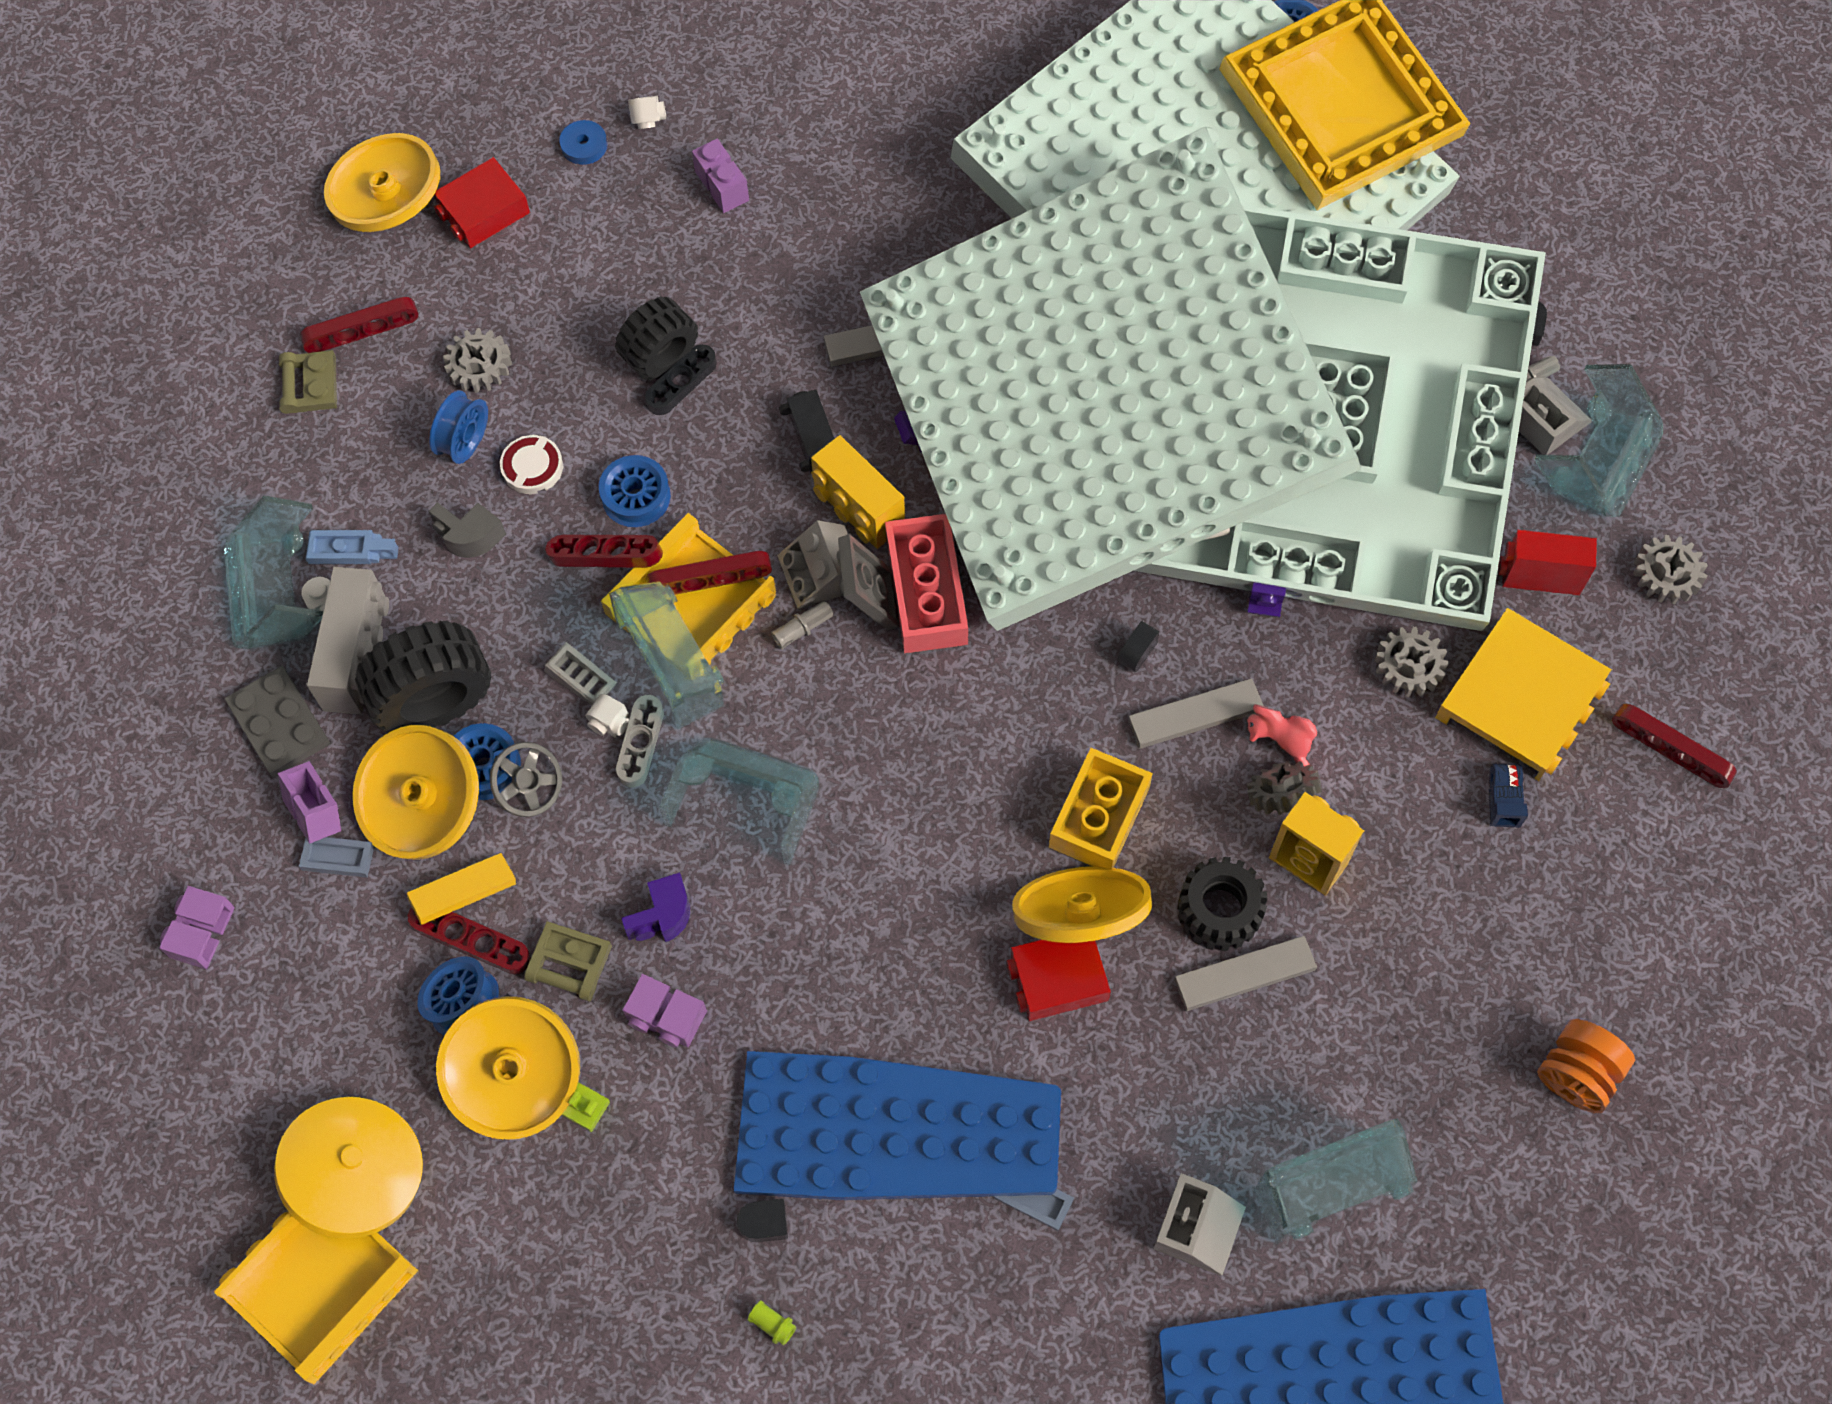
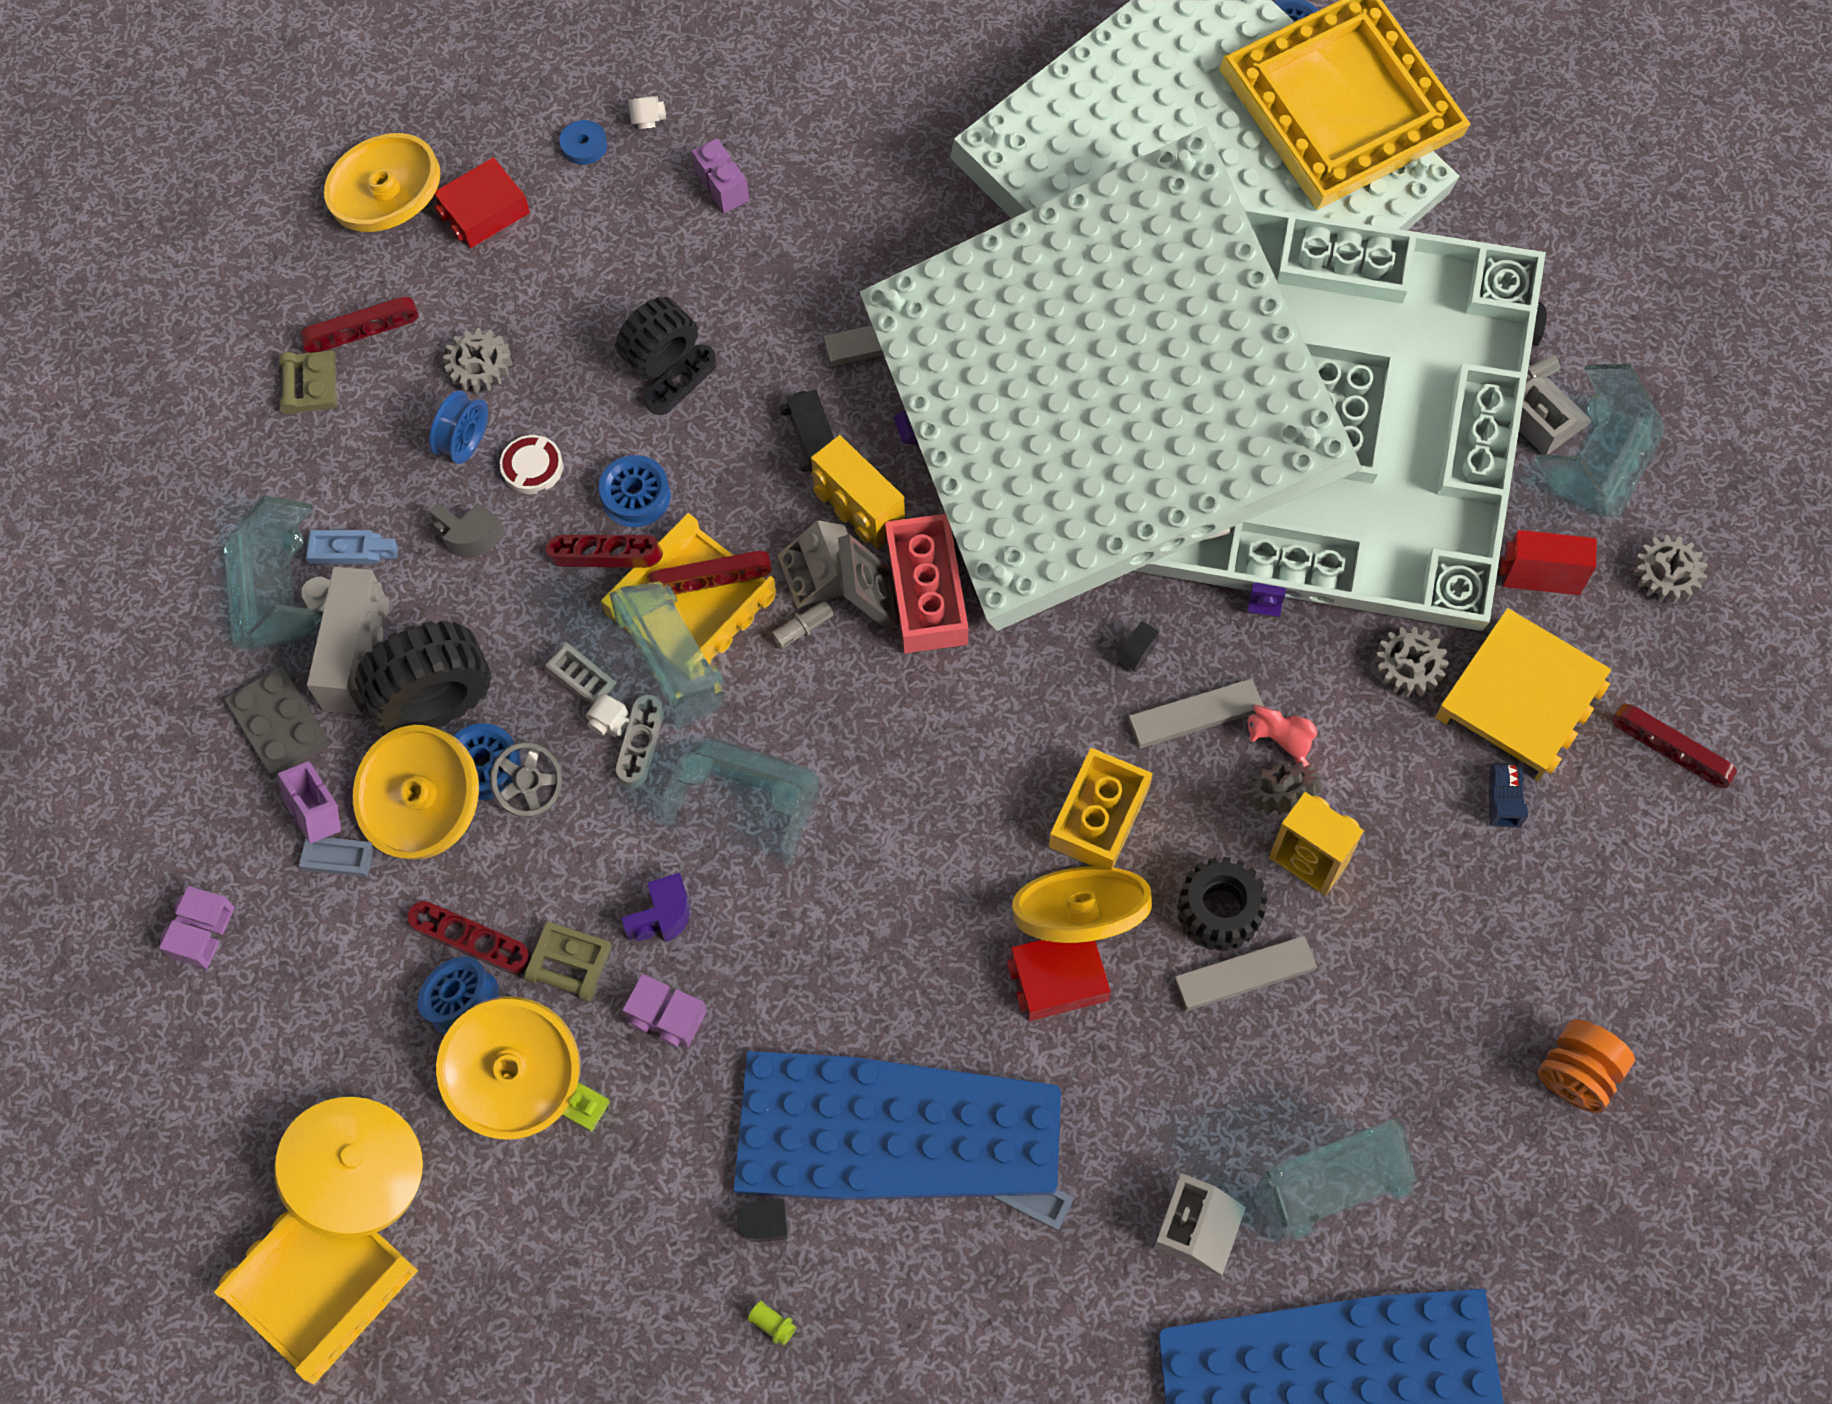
yellow tile [407,853,516,925] -> none

